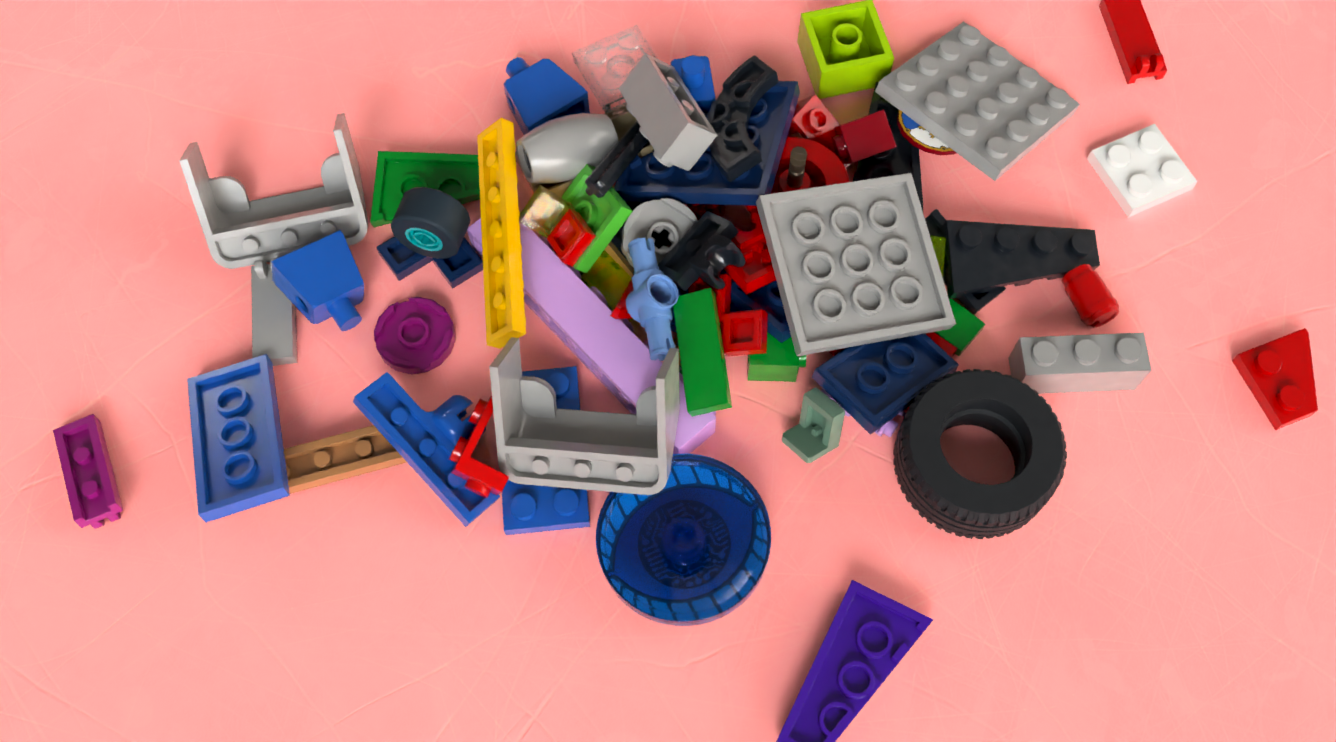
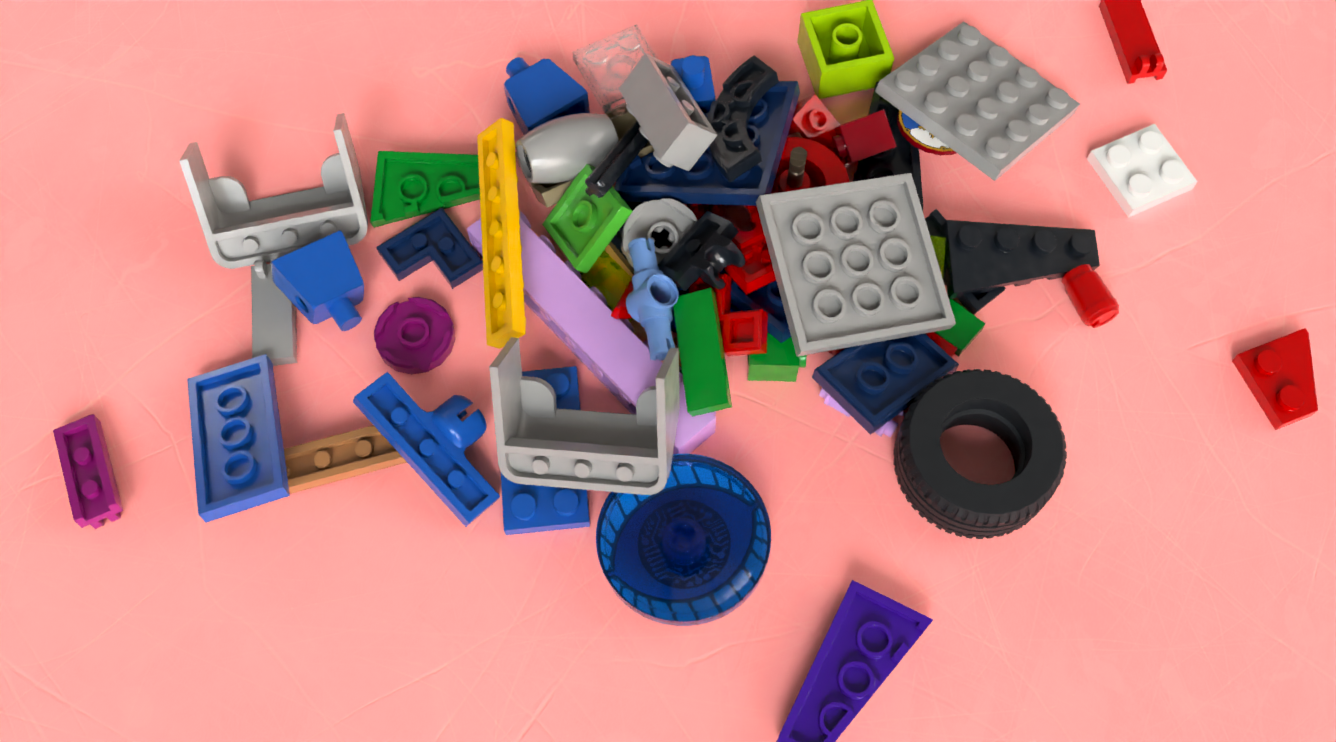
black wheel [391,187,471,259] -> none
red bracket [449,394,509,498] -> none
clear yellow tile [519,185,575,238] -> none
red tile [547,209,596,266] -> none
sand green bracket [782,387,845,463] -> none
light grey brick [1008,332,1152,394] -> none

